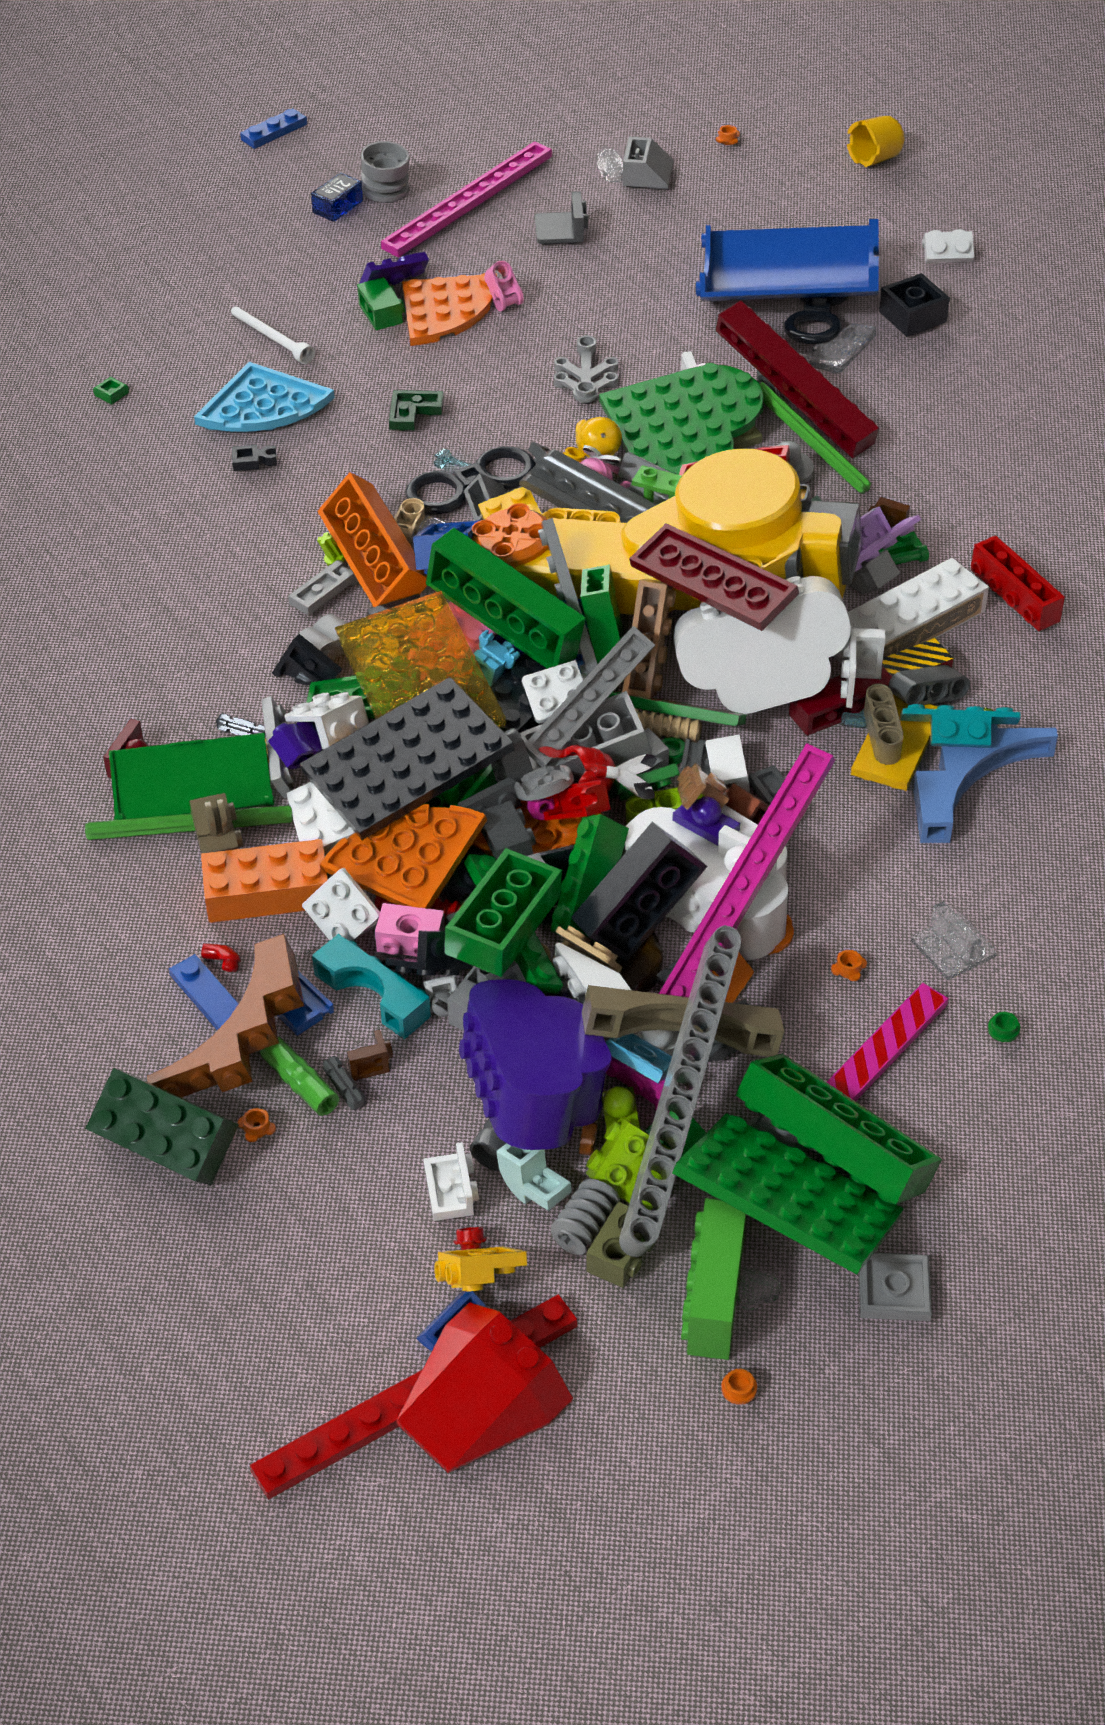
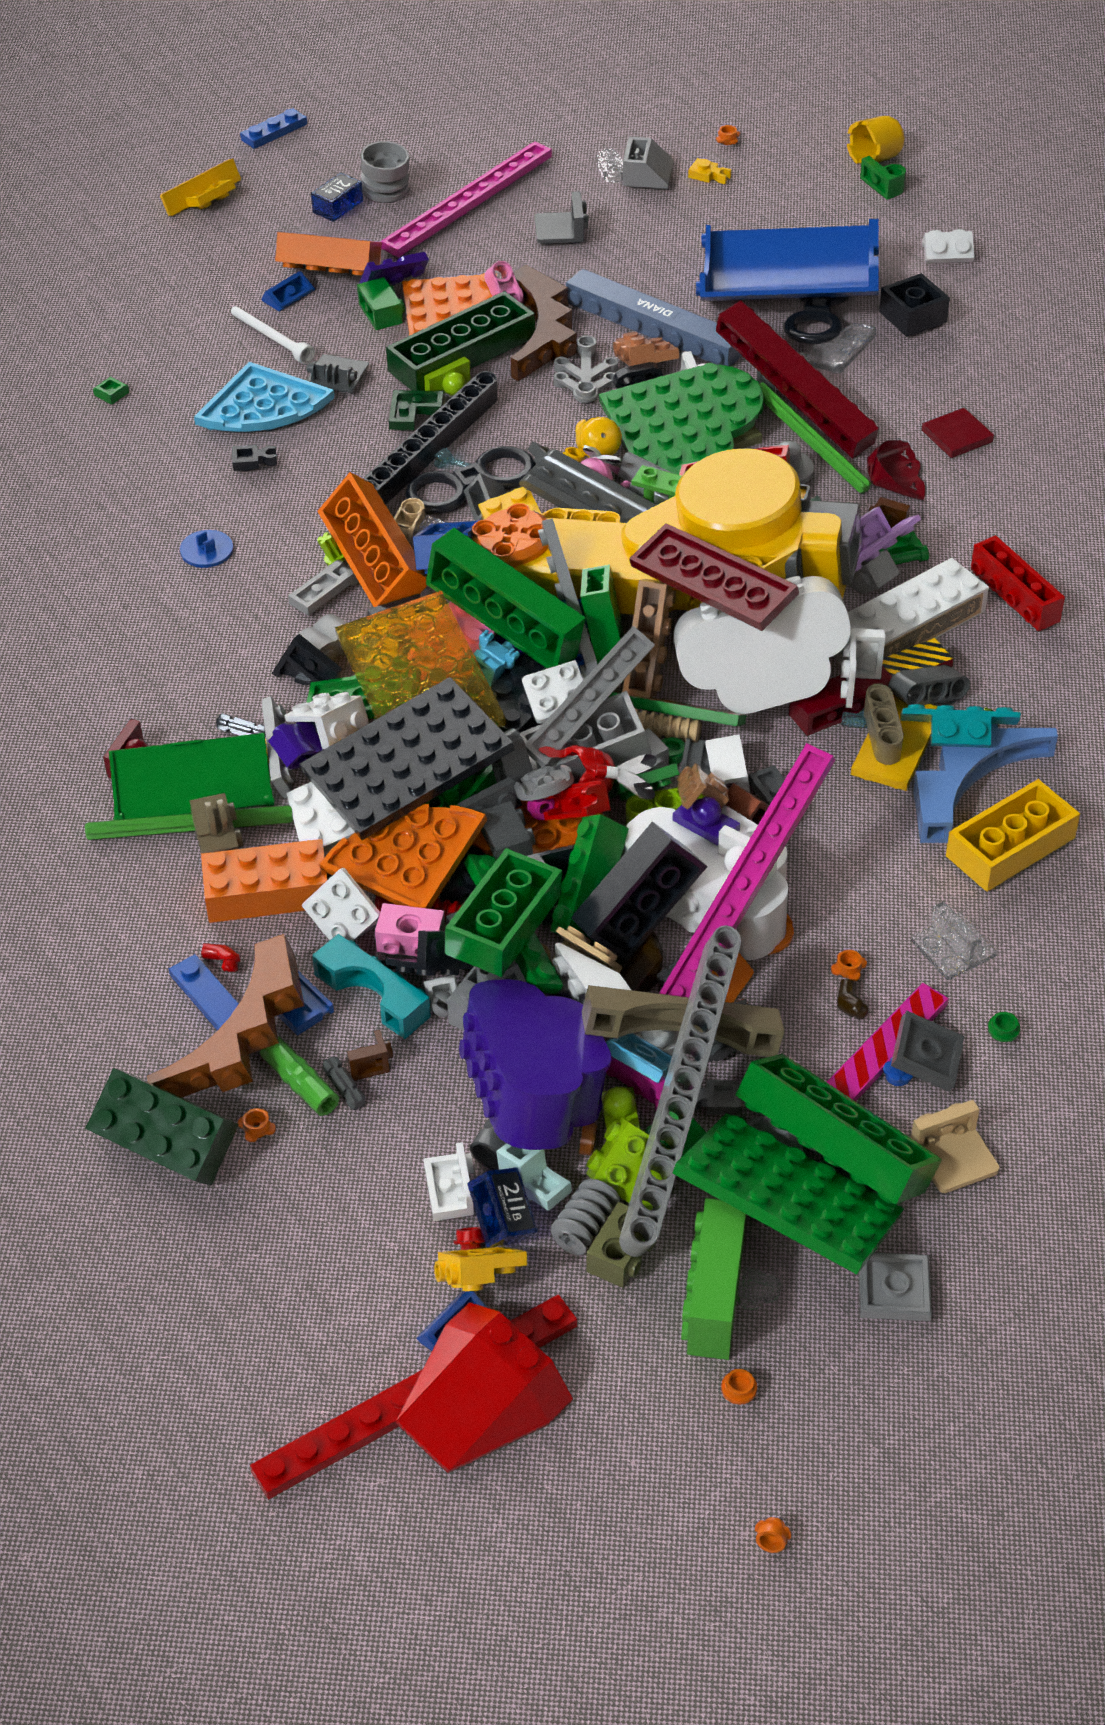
none -> yellow bracket [160,159,241,216]
none -> piece [180,530,233,568]
none -> blue slope [261,271,315,312]
none -> orange brick [275,232,382,275]
none -> dark grey hinge [307,354,369,393]
none -> black beam [363,371,498,505]
none -> dark green brick [386,291,535,391]
none -> lime tile [424,357,471,396]
none -> clear blue brick [467,1167,538,1248]
none -> arch [510,264,577,381]
none -> sand blue brick [566,269,742,366]
none -> nougat plate [613,332,679,366]
none -> black plate [613,362,663,389]
none -> flat silver plate [684,1080,740,1115]
none -> yellow plate [688,158,731,184]
none -> orange plate [755,1517,791,1553]
none -> dark brown arm [837,979,869,1020]
none -> green plate [860,156,906,200]
none -> dark red piece [867,440,925,500]
none -> blue plate [883,1057,914,1086]
none -> dark grey plate [891,1011,965,1092]
none -> tan bracket [911,1100,999,1193]
none -> dark red tile [921,408,994,458]
none -> yellow brick [946,779,1080,892]

